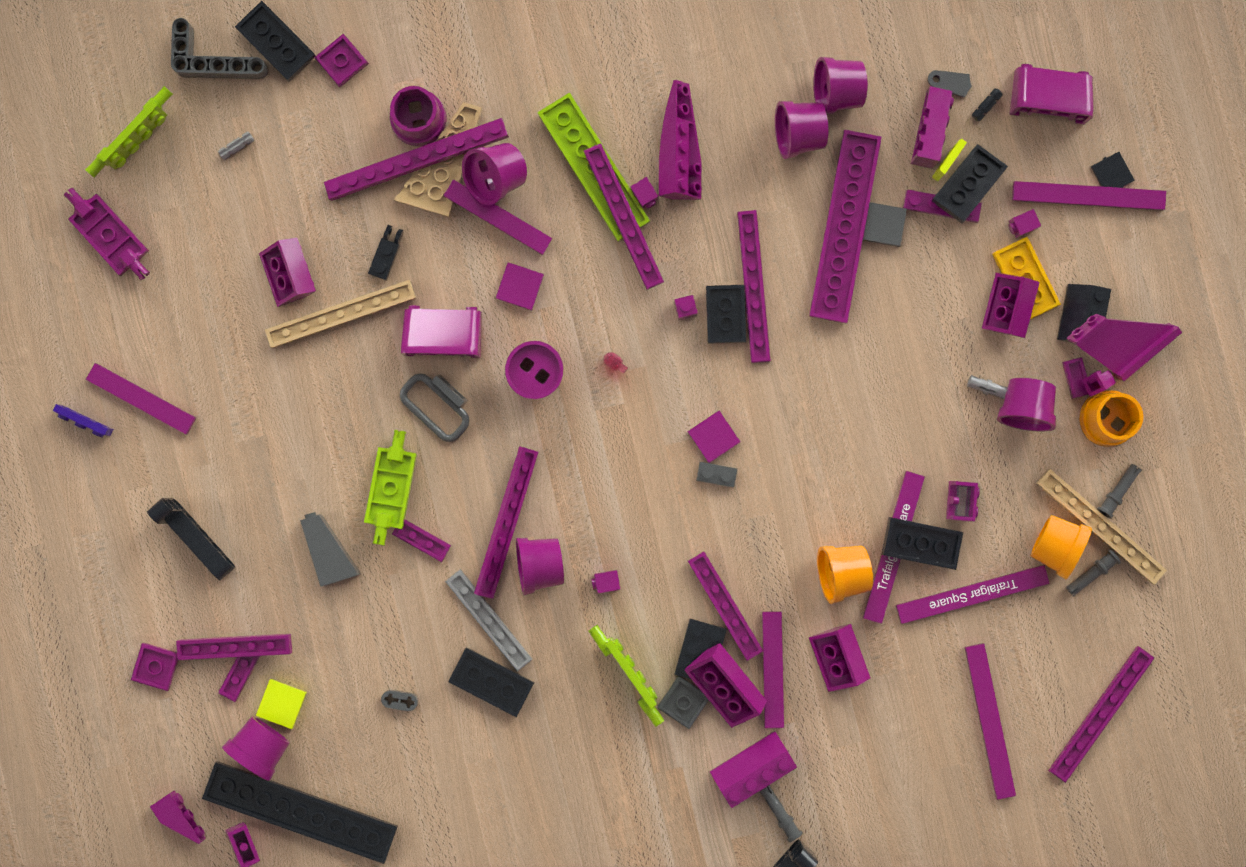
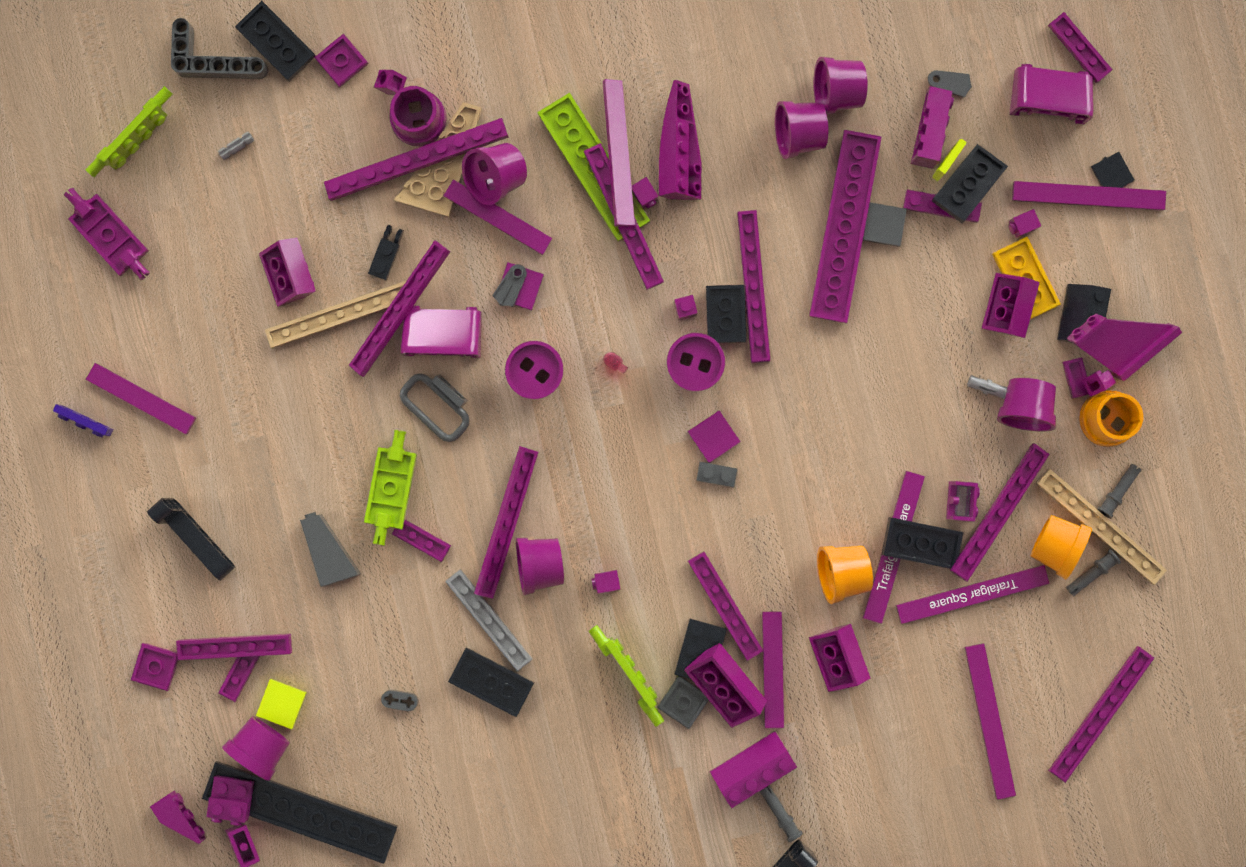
black axle [972,88,1003,121] -> none
none -> magenta plate [206,776,254,826]
none -> magenta tile [349,240,451,377]
none -> magenta brick [374,70,407,95]
none -> dark grey piece [492,264,527,307]
none -> tile [603,79,635,227]
none -> magenta piece [667,333,725,391]
none -> magenta tile [950,443,1050,582]
none -> magenta plate [1048,12,1113,83]

